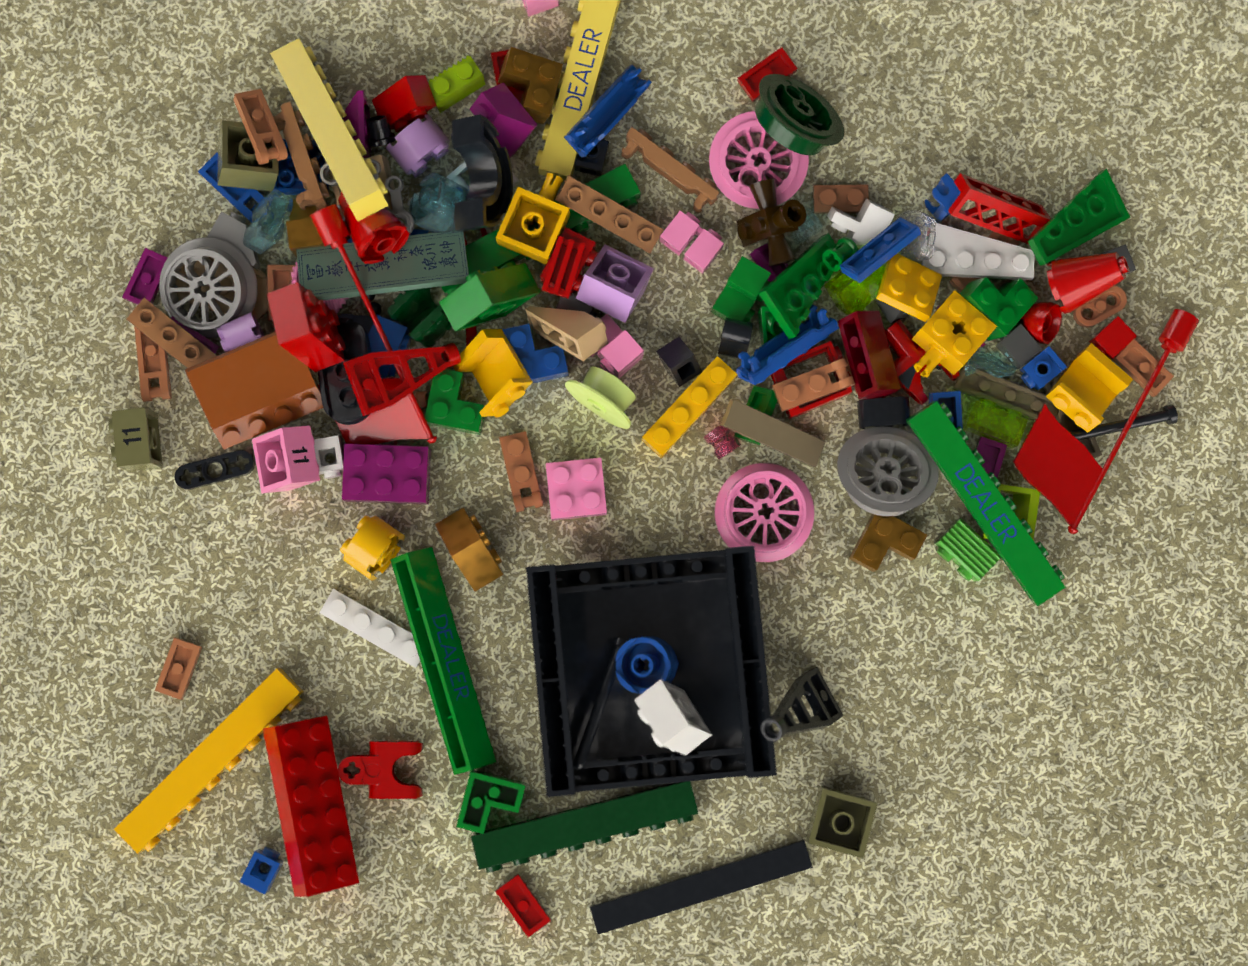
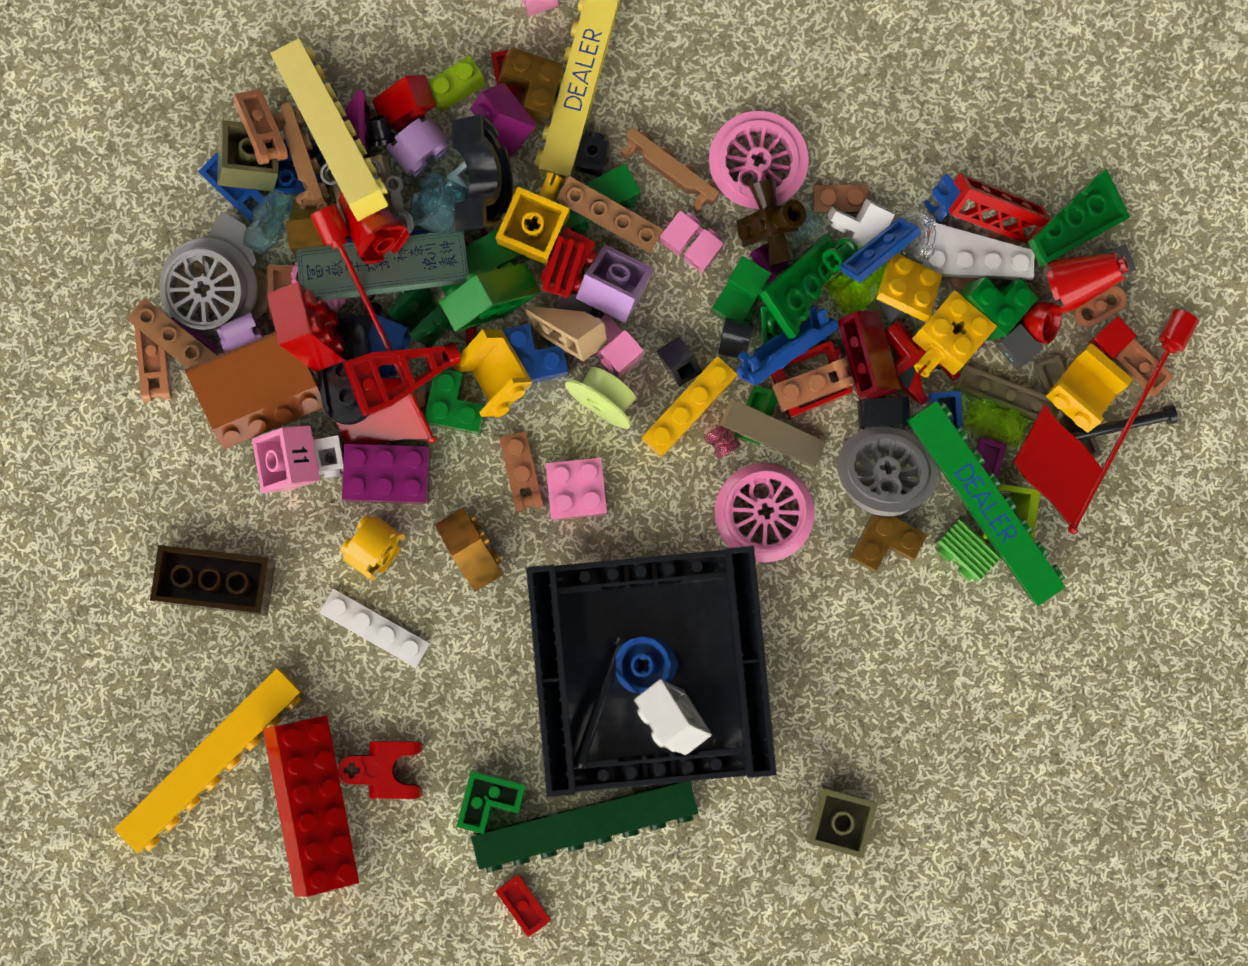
olive brick [108,407,163,472] -> none
magenta plate [122,248,168,305] -> none
nougat plate [155,638,202,700] -> none
black beam [174,450,255,490] -> none
blue brick [240,847,284,895] -> none
green brick [390,547,496,775] -> none
blue piece [564,65,652,158] -> none
black tile [590,840,813,935] -> none
red plate [737,47,798,102] -> none
dark green piece [755,74,844,155] -> none
black plate [761,667,844,741] -> none
clear light blue piece [965,351,1017,378] -> none
blue brick [1020,346,1067,391] -> none
none -> dark brown brick [150,545,276,616]

